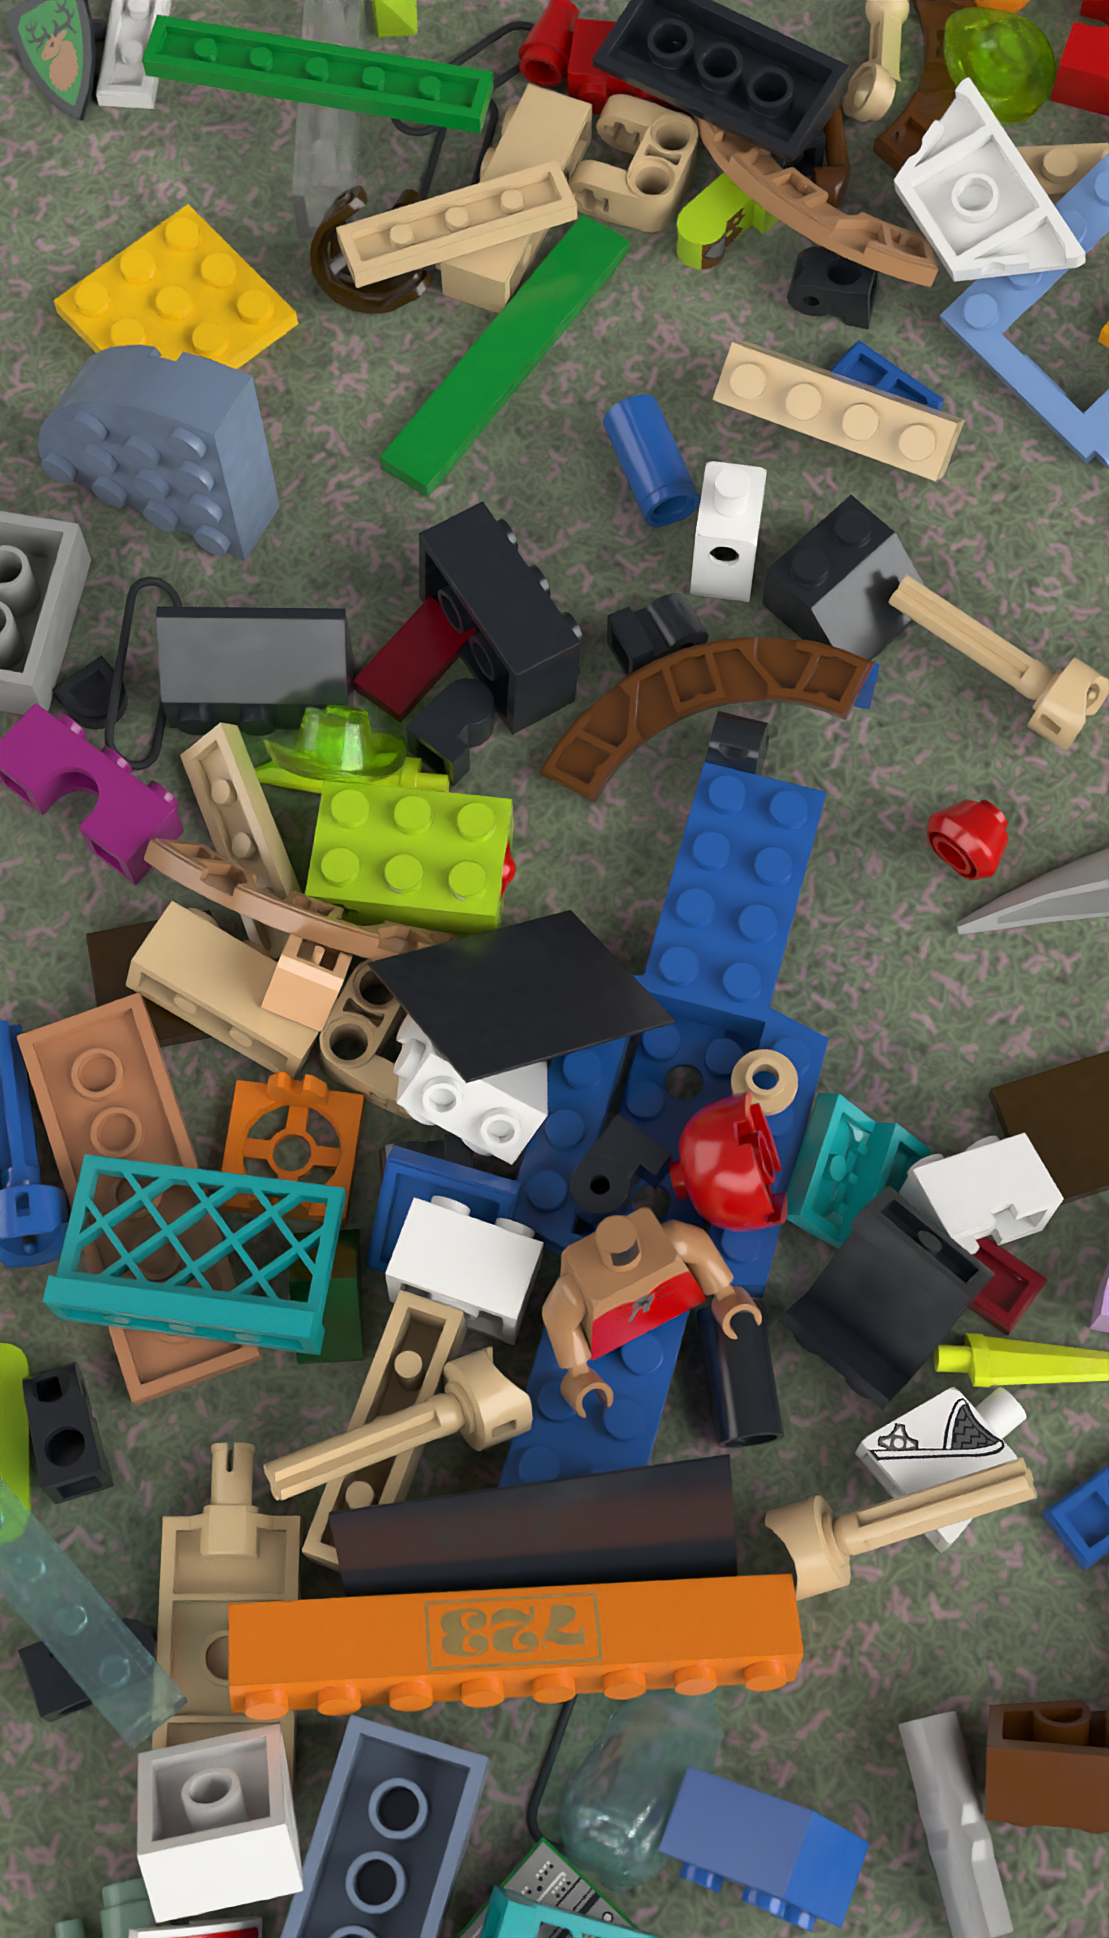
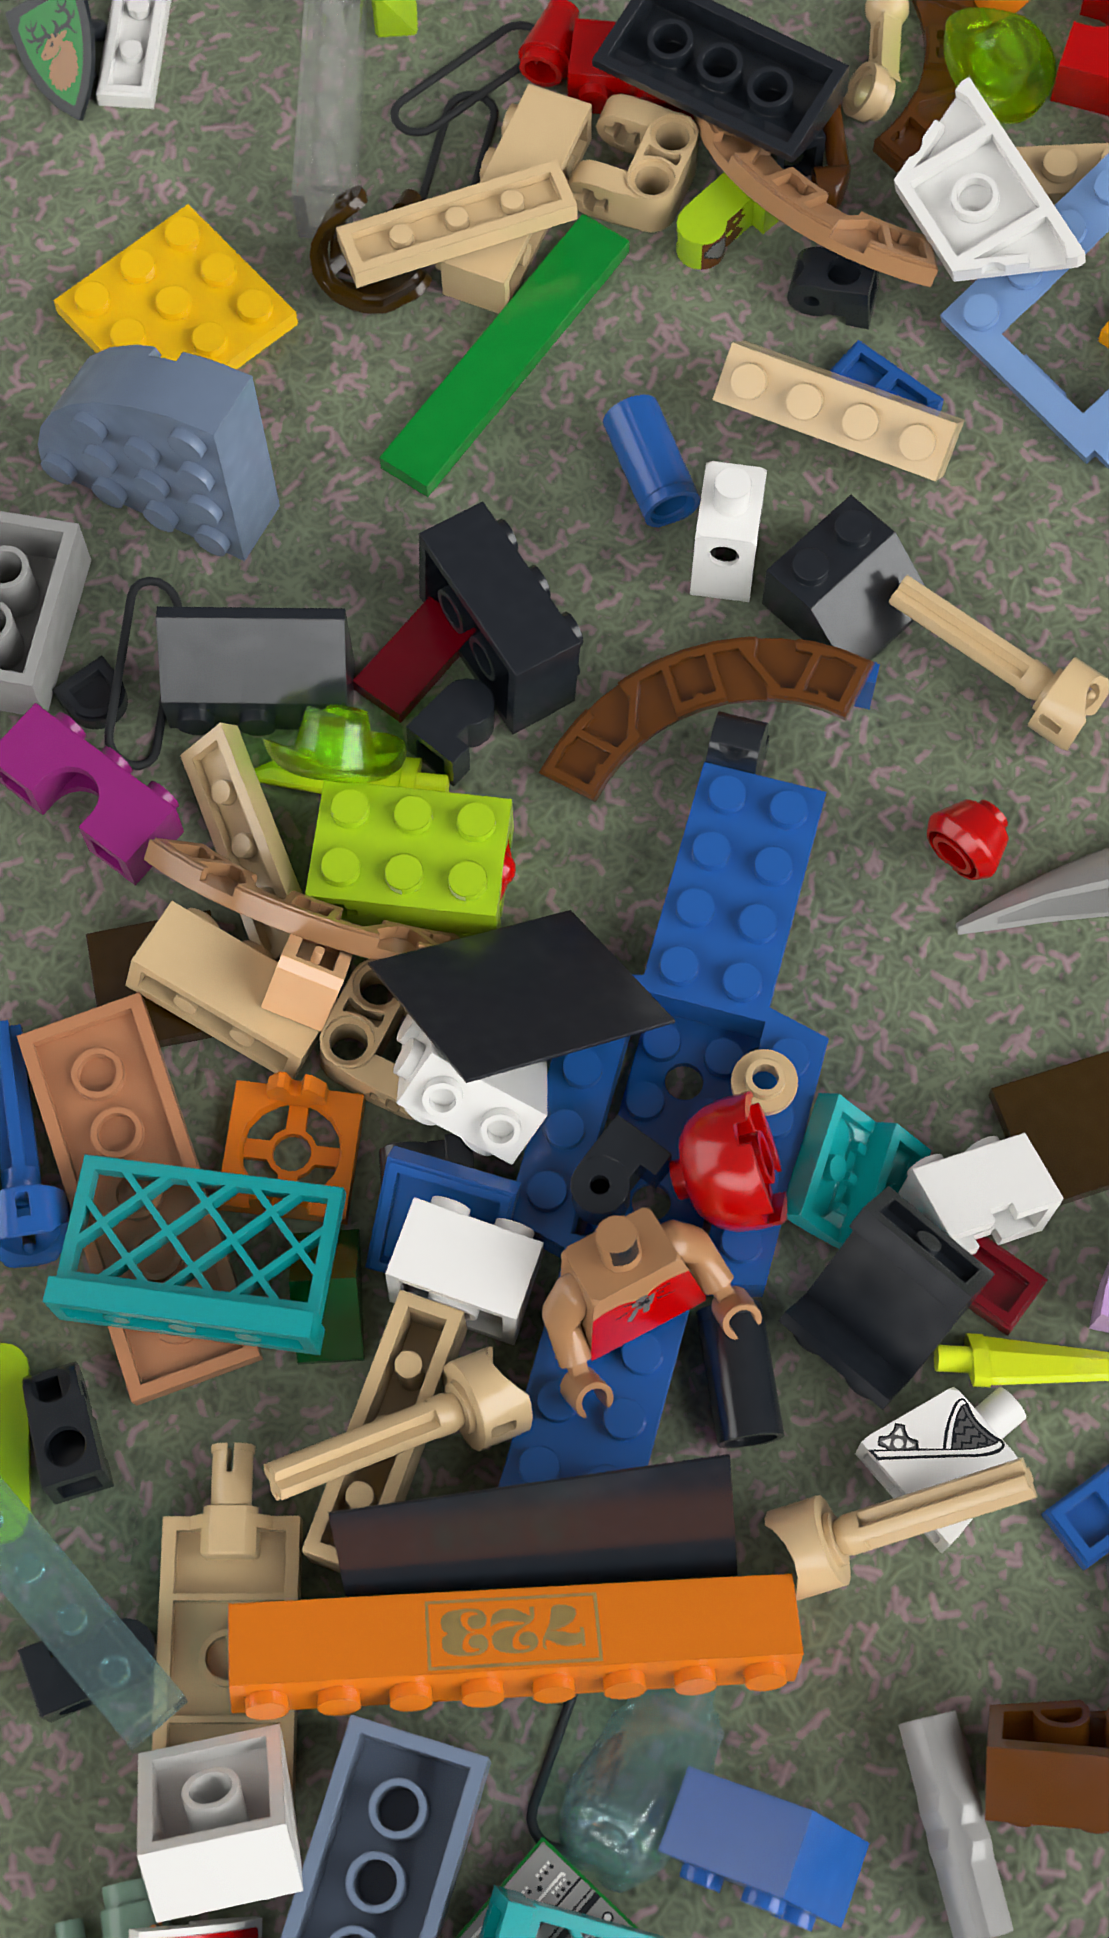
green plate [142,14,494,133] -> none
black leg [607,593,709,676] -> none

